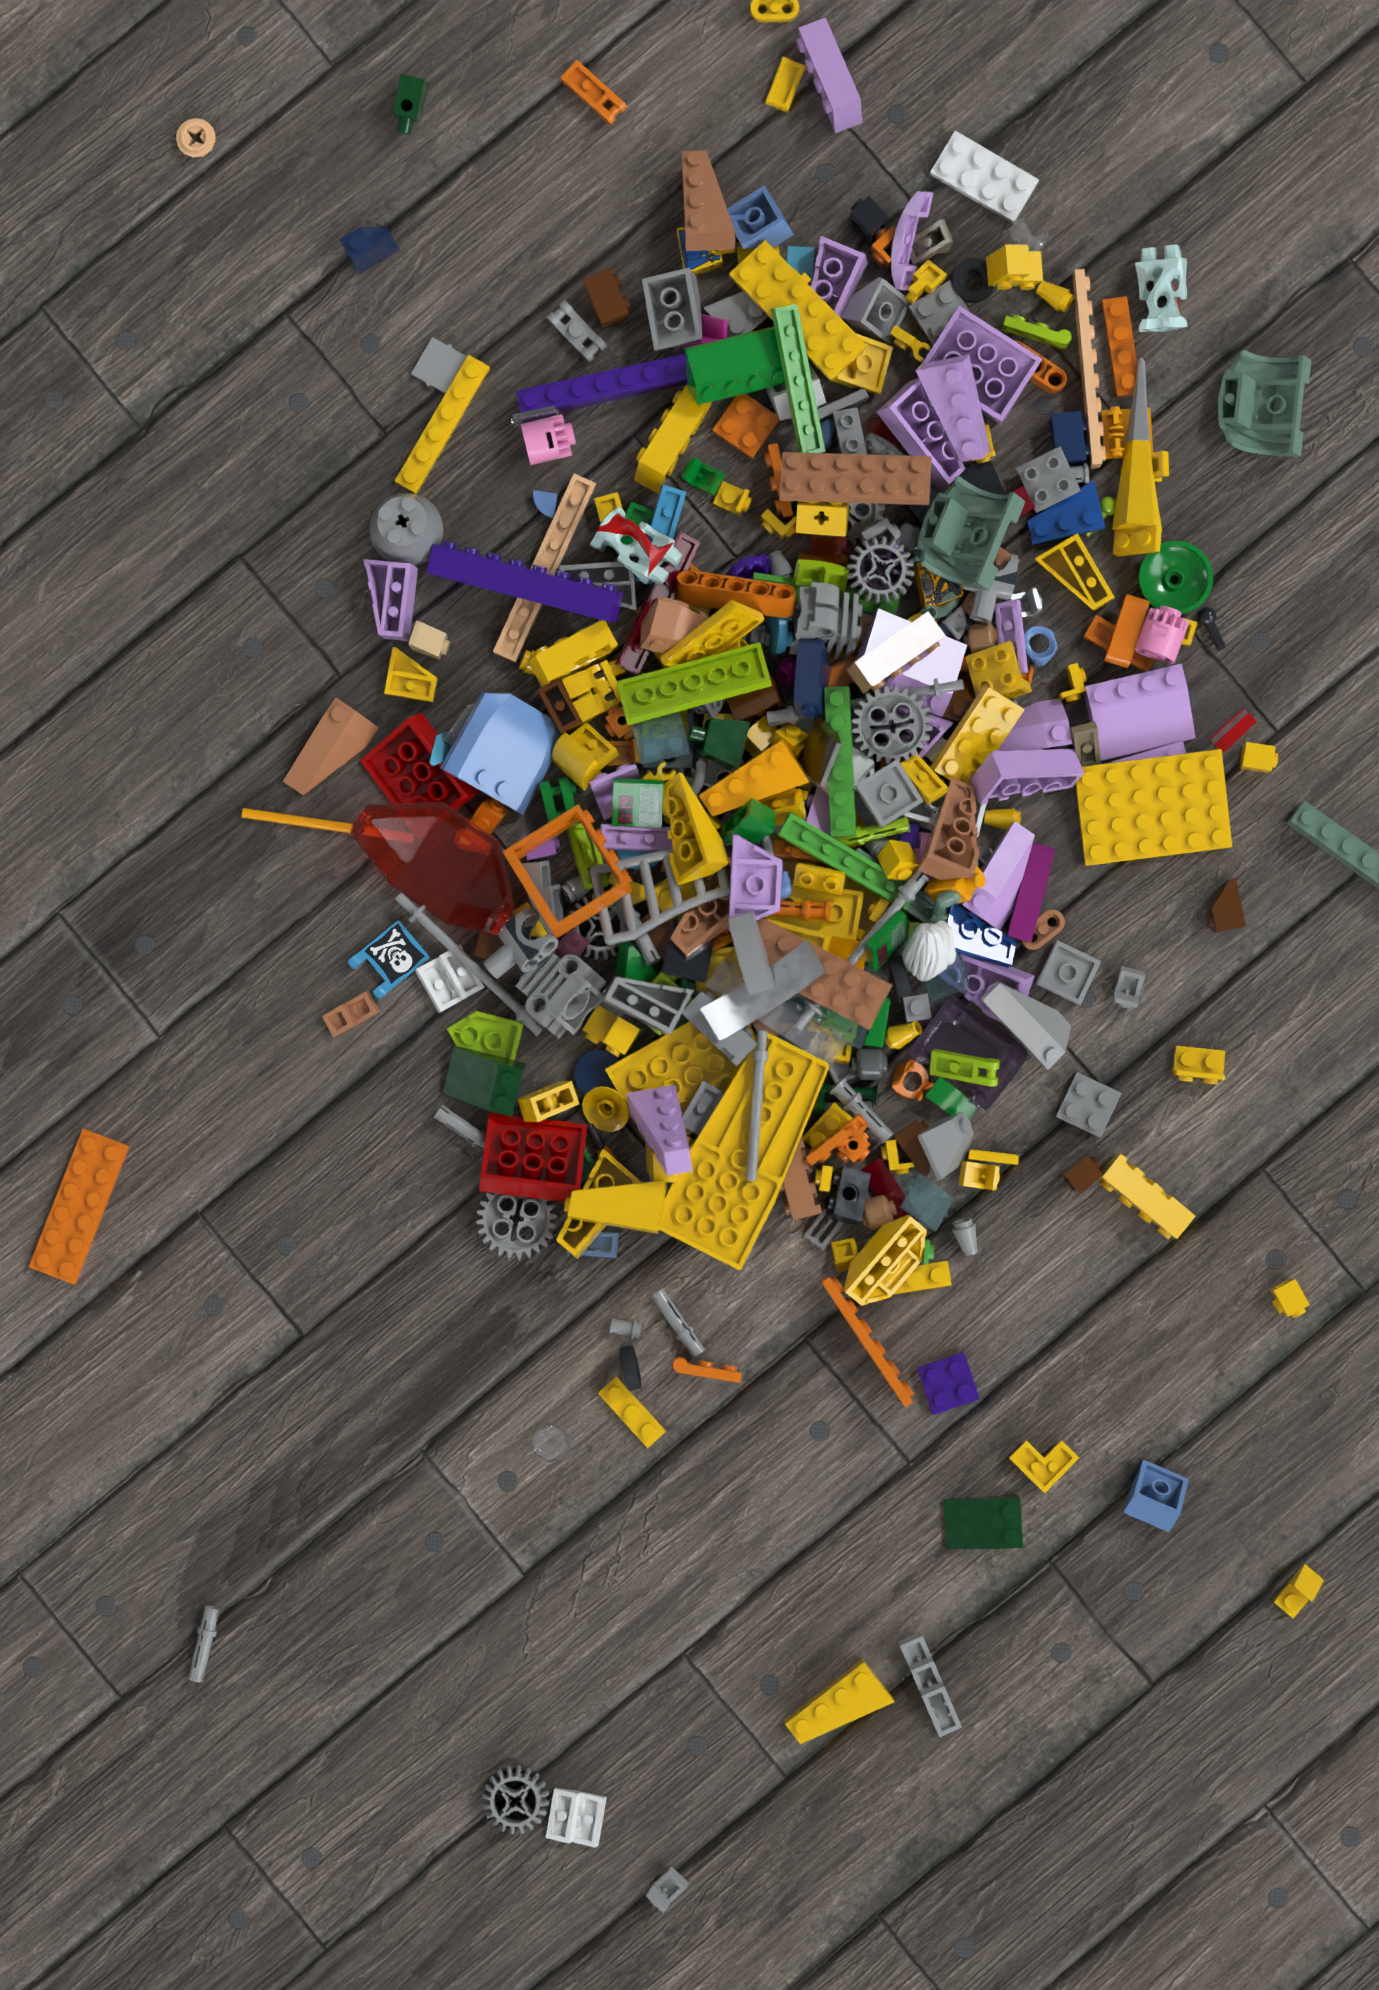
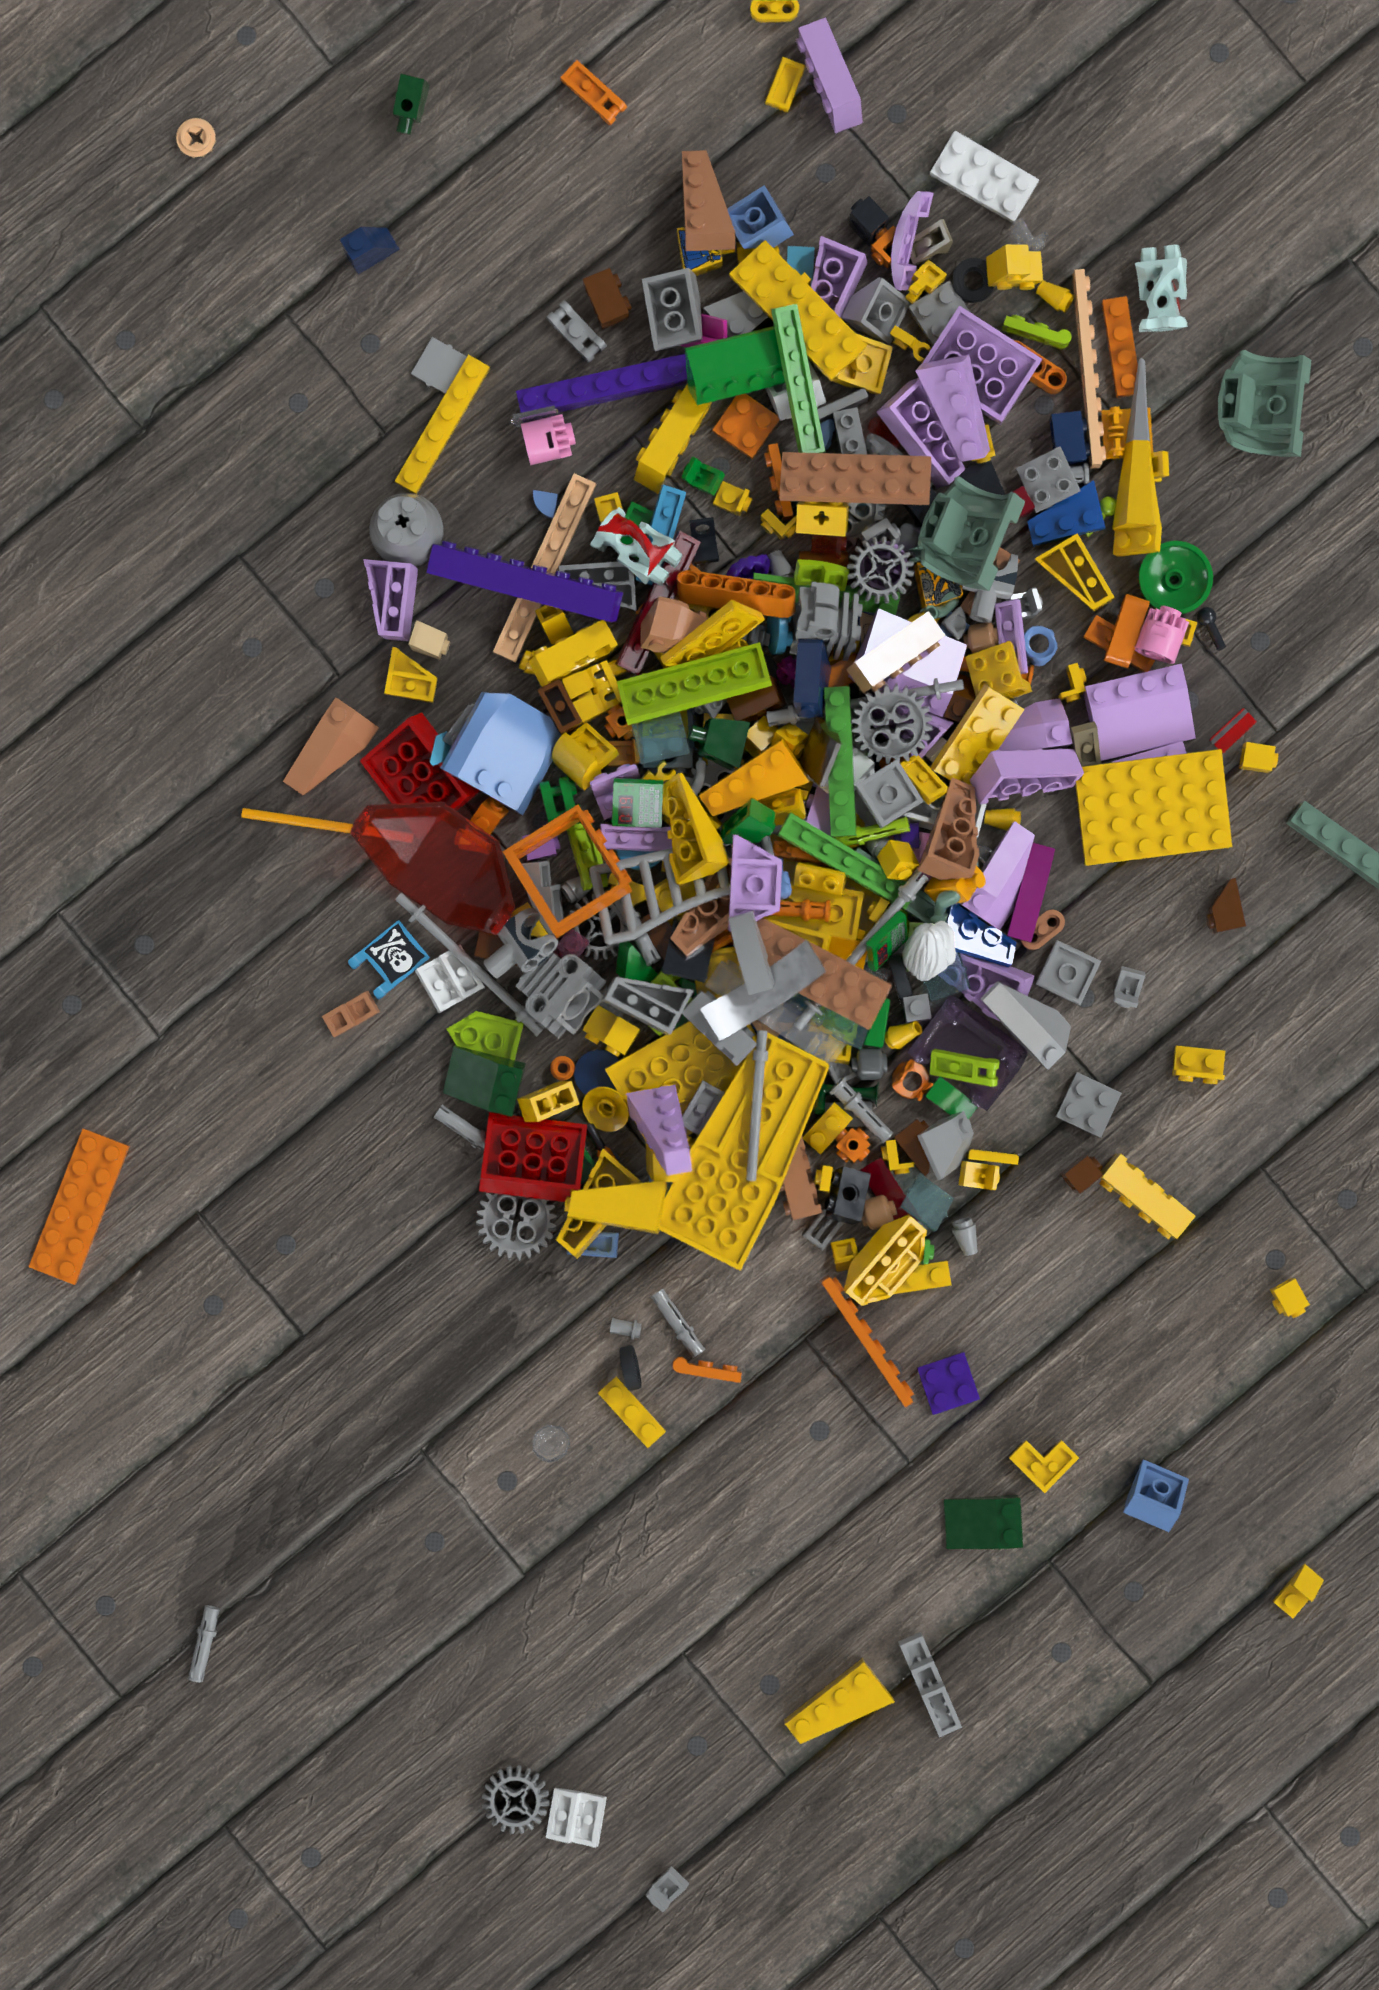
orange hinge [806,1113,869,1166] -> none
none -> yellow brick [534,605,574,645]
none -> orange plate [550,1056,575,1081]
none -> black bracket [689,517,719,565]

